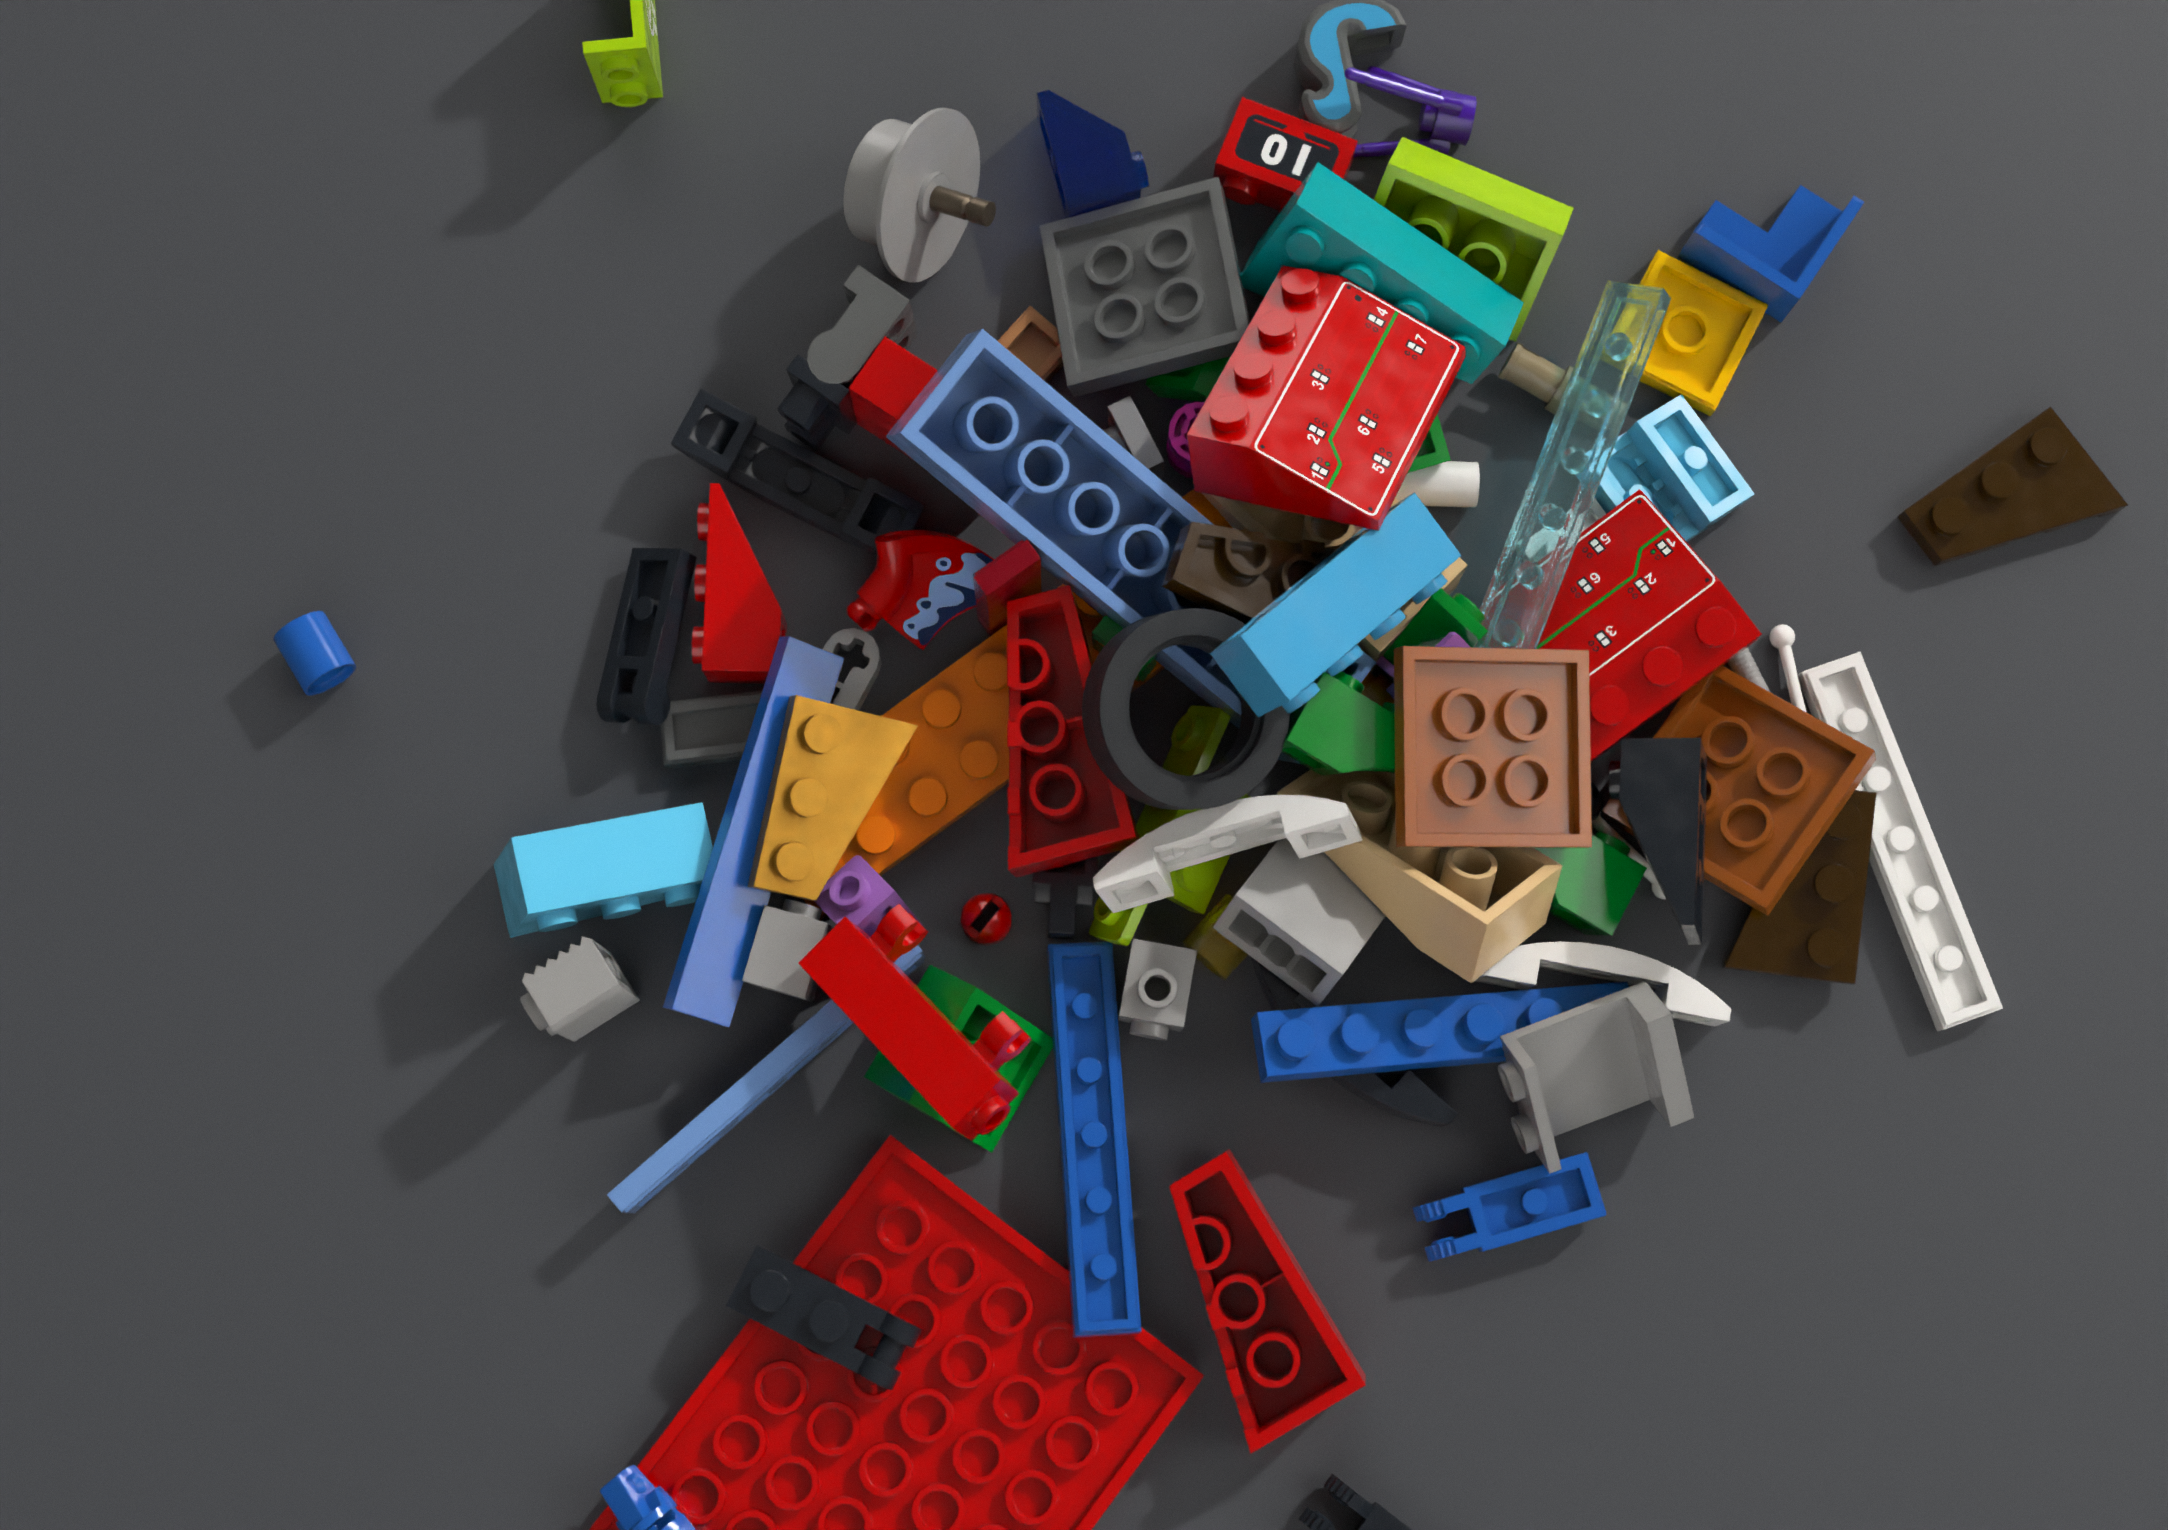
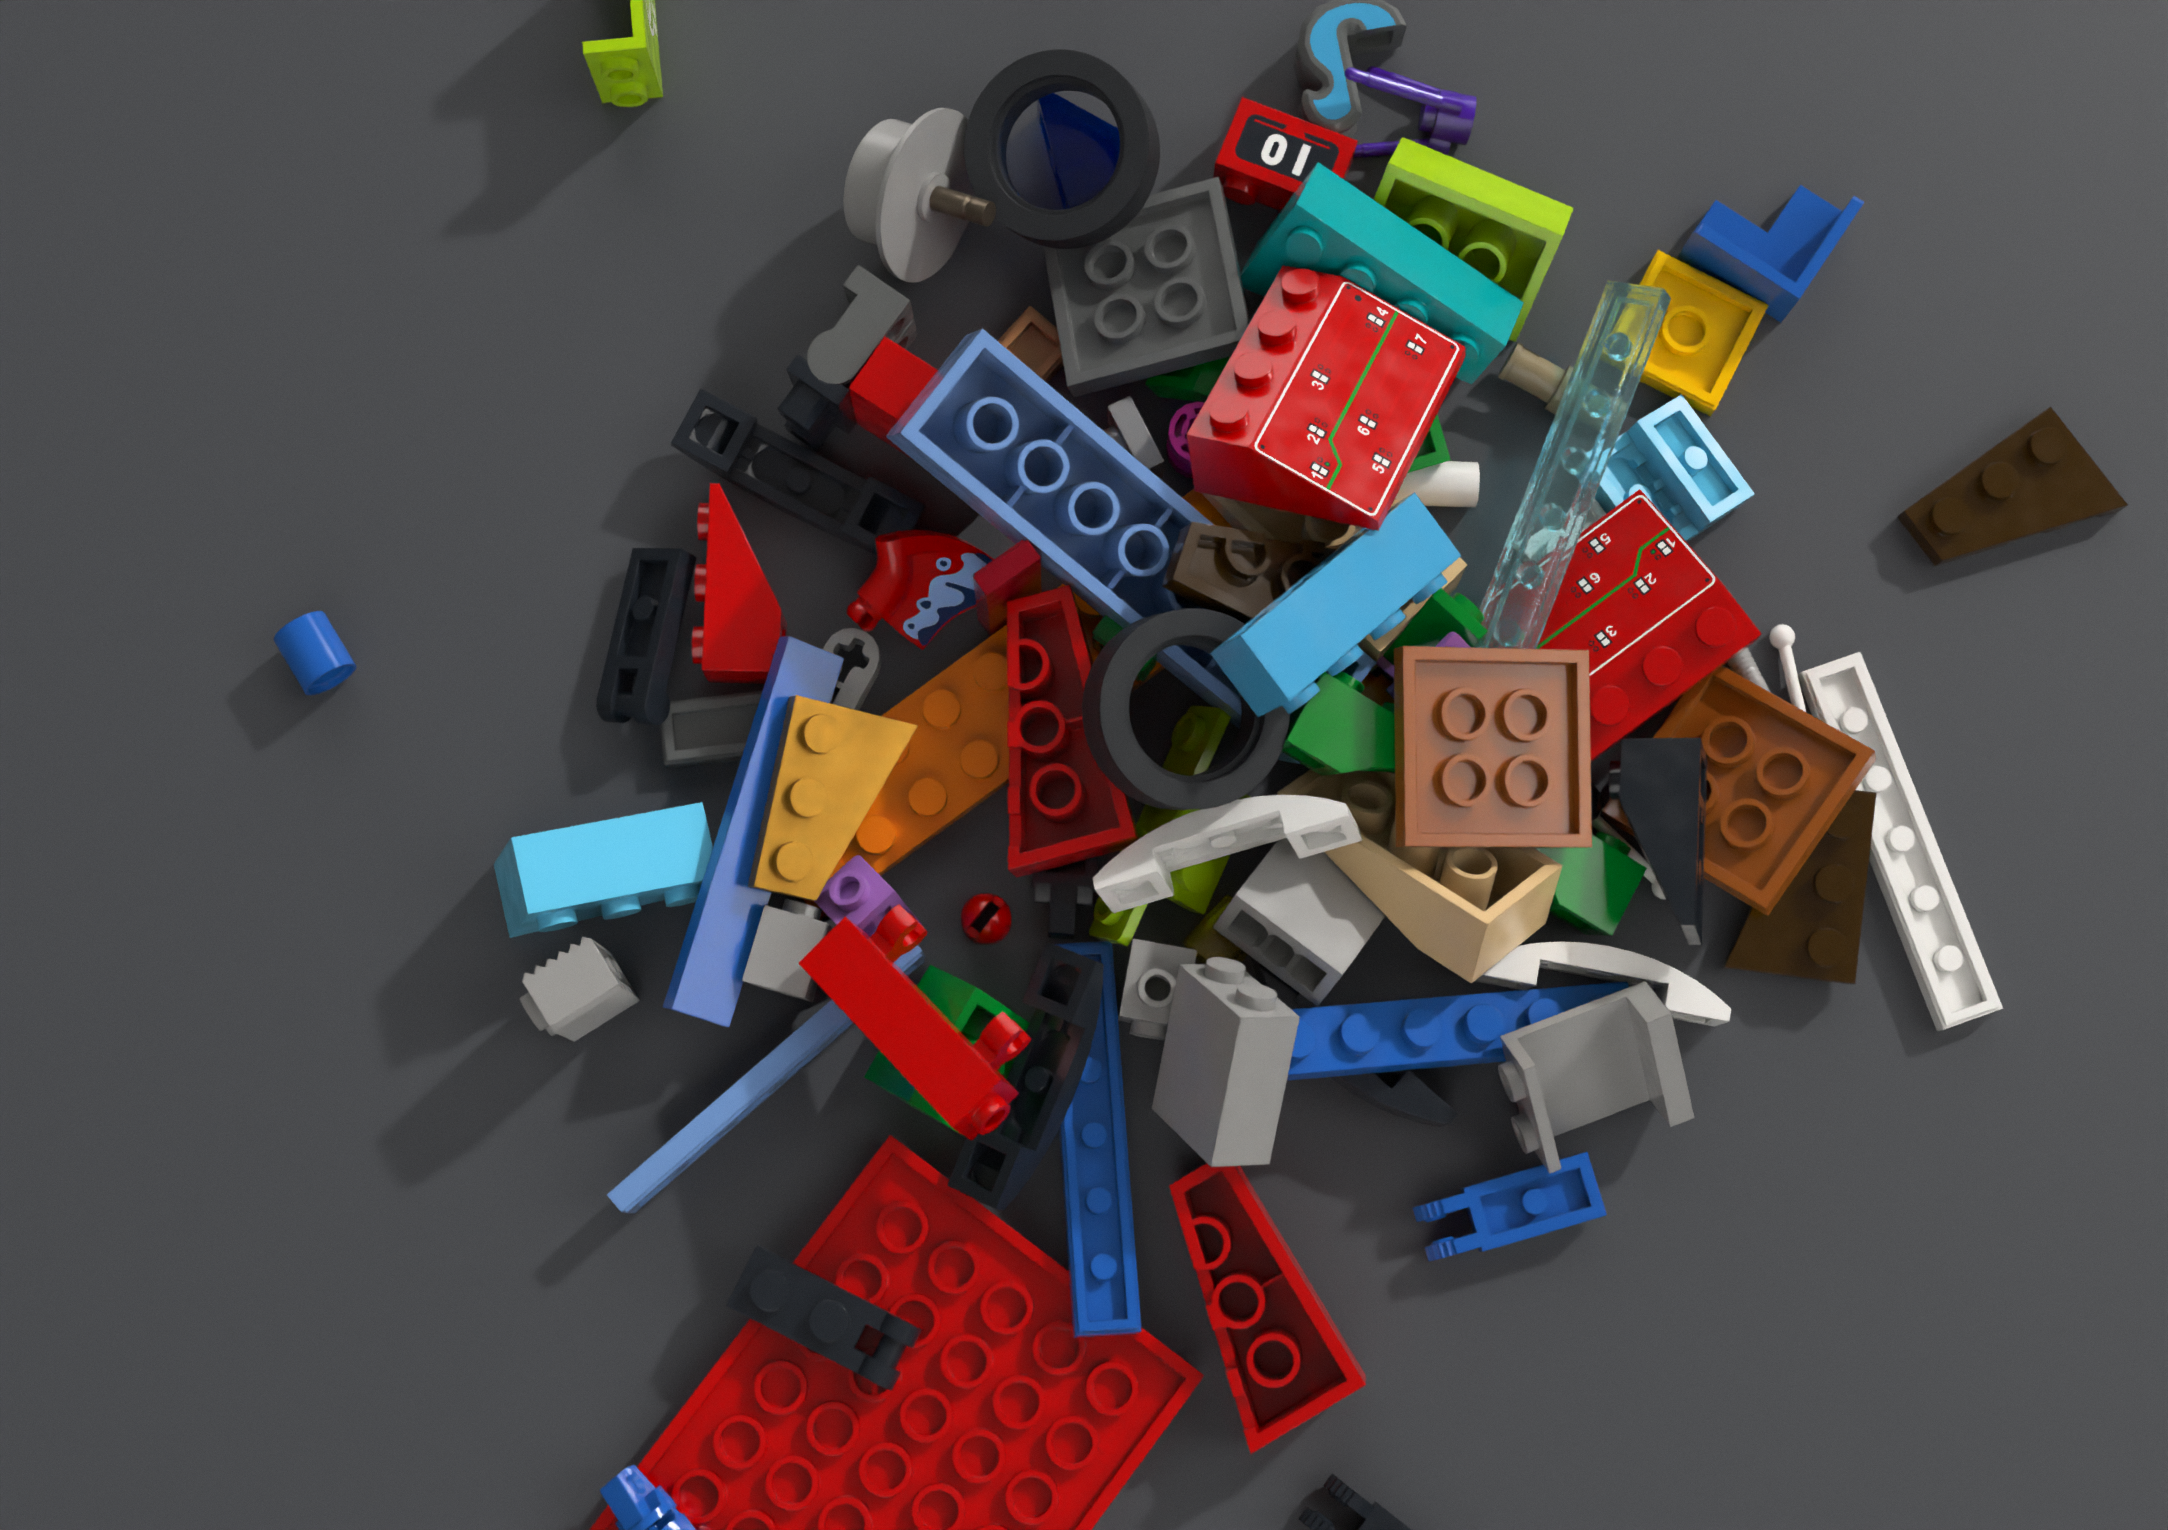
none -> black slope [947,941,1104,1211]
none -> black tyre [964,49,1160,249]
none -> light grey brick [1152,957,1300,1167]

